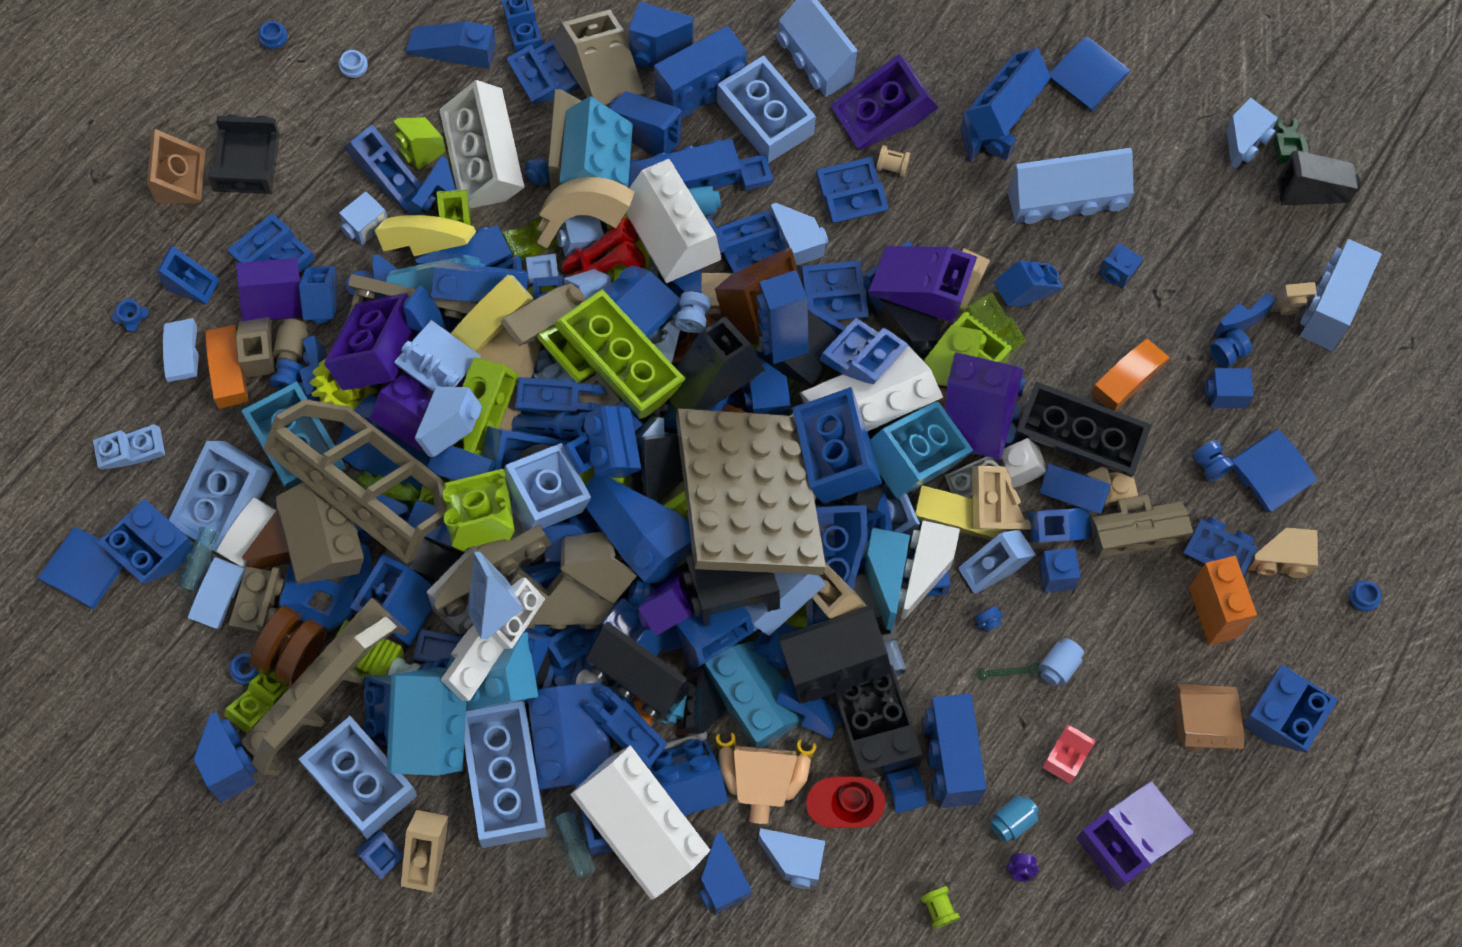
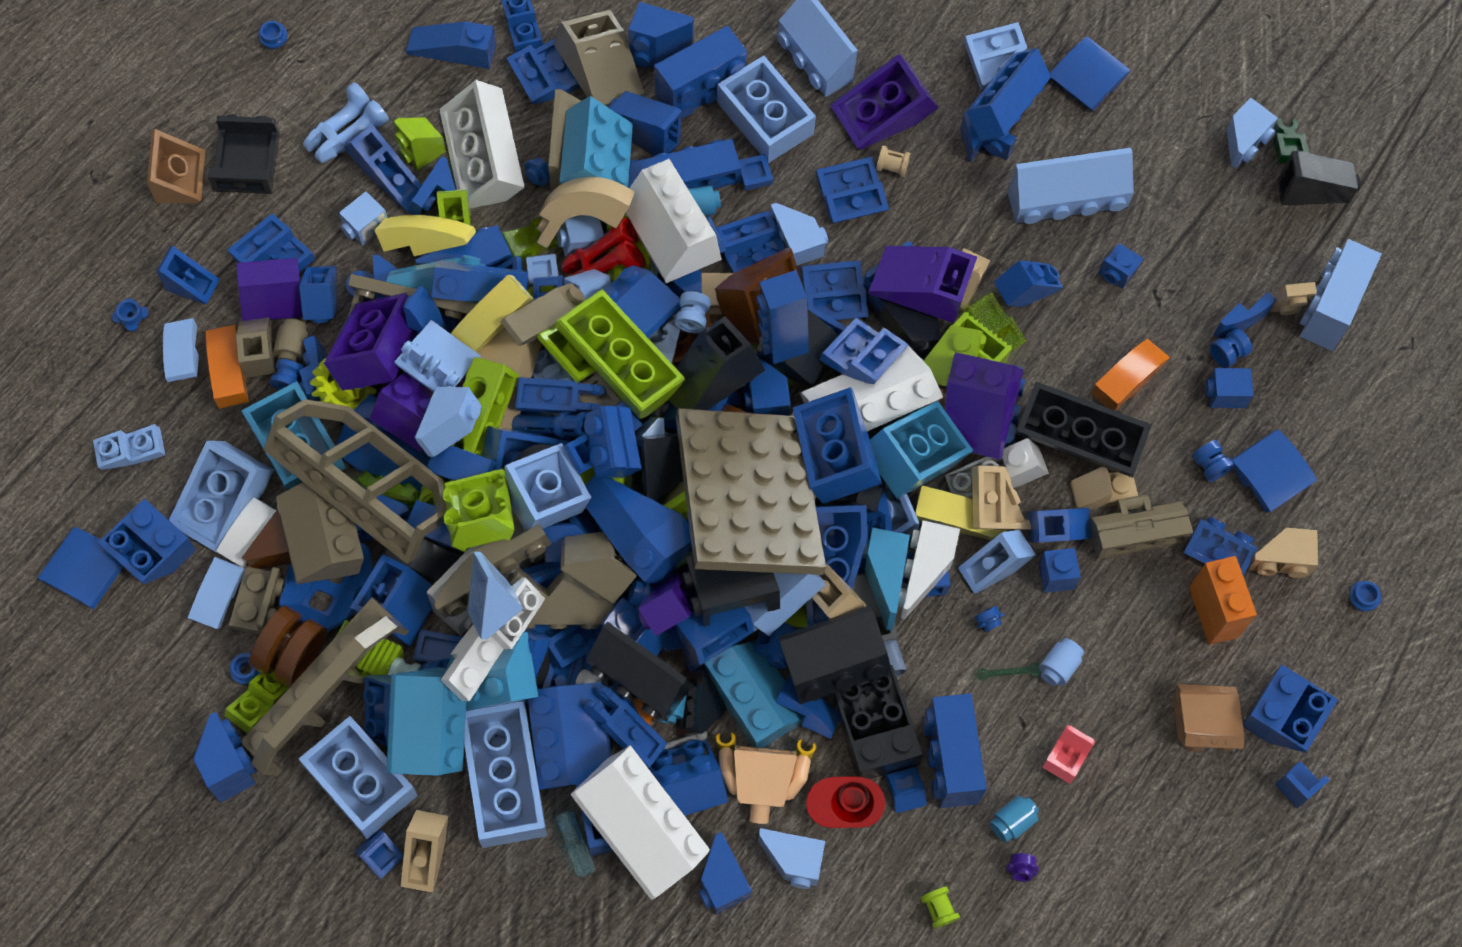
clear light blue pin [178,526,220,592] -> none
light blue plate [339,50,368,78] -> none
blue slope [1039,463,1111,513] -> none
slope [1076,781,1193,891] -> none
none -> light blue piece [302,82,389,163]
none -> light blue wing [963,22,1027,90]
none -> blue panel [1275,761,1330,809]

